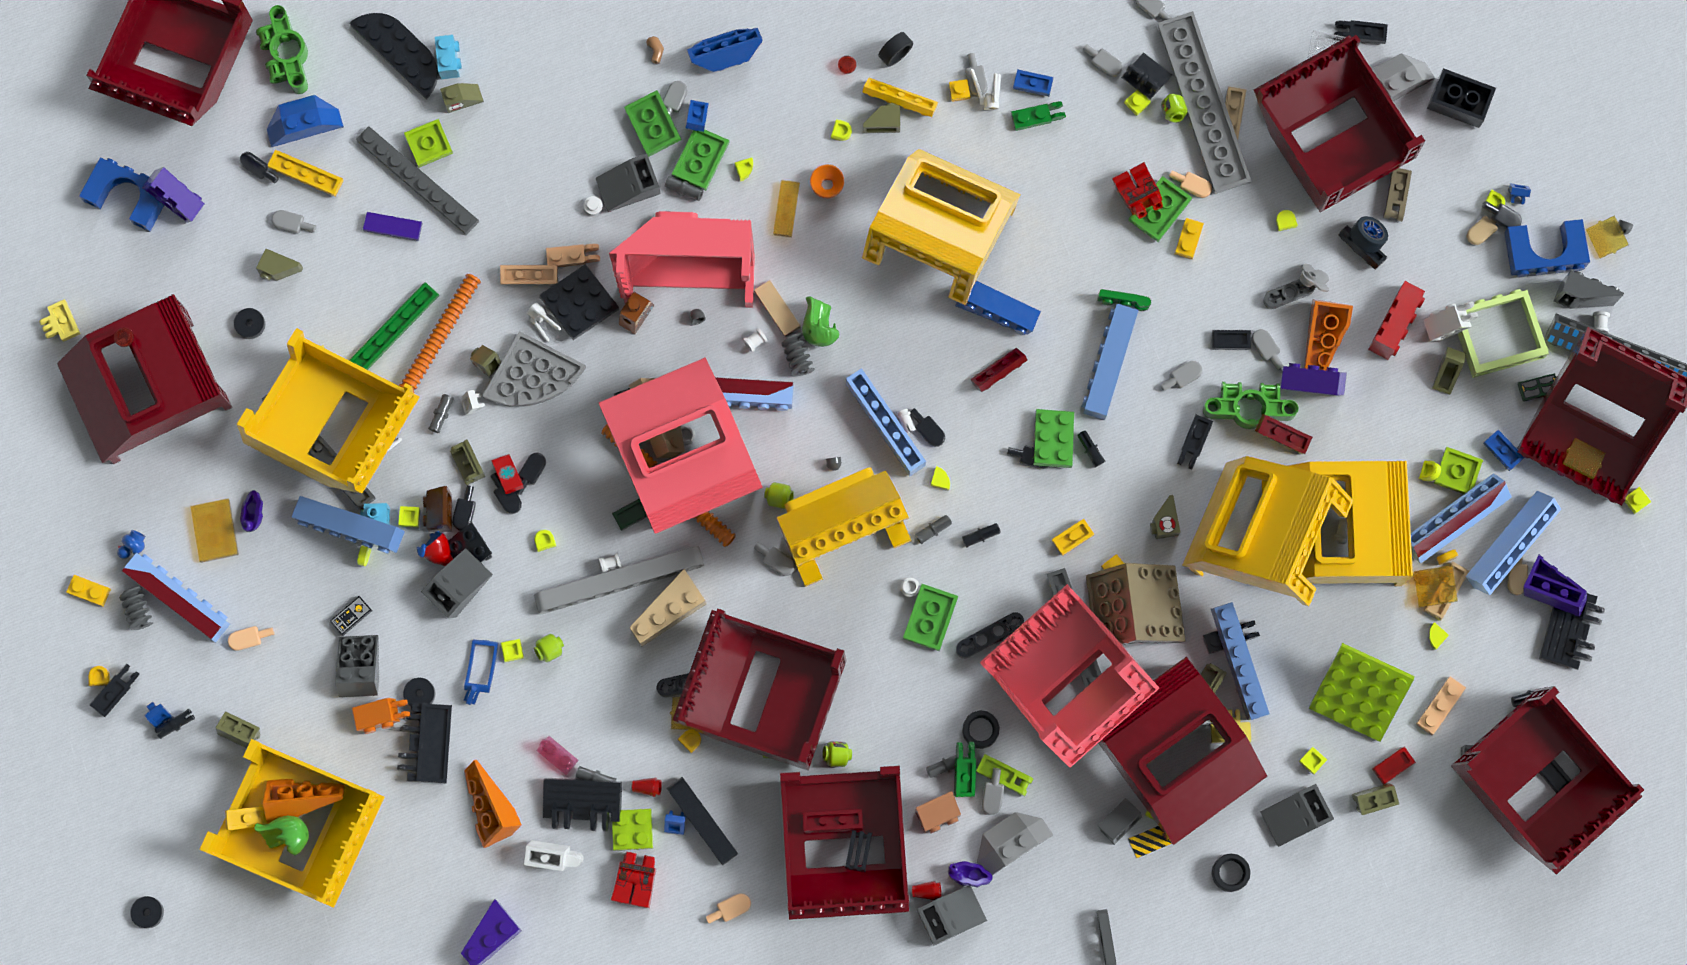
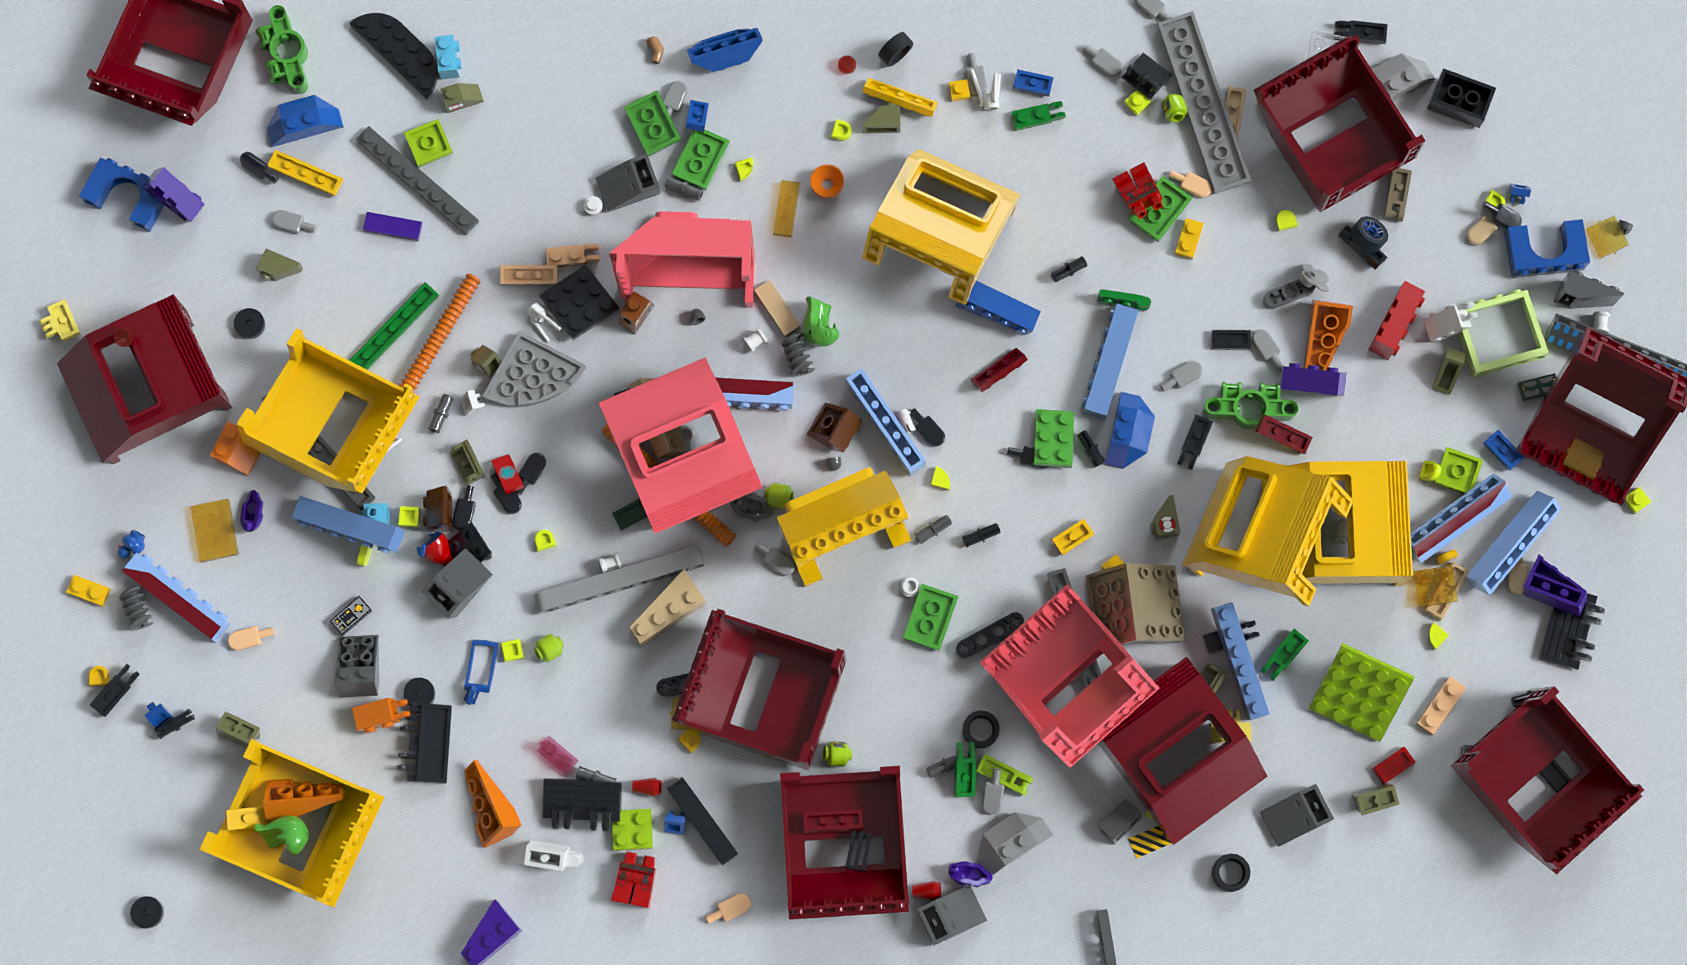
nougat slope [915,791,961,834] -> none
neon yellow plate [1299,747,1327,775] -> none
none -> orange slope [210,421,261,476]
none -> dark grey arm [730,493,773,521]
none -> reddish brown slope [806,402,862,453]
none -> black axle [1051,256,1087,282]
none -> blue wedge [1105,392,1155,469]
none -> green hinge [1260,628,1309,681]

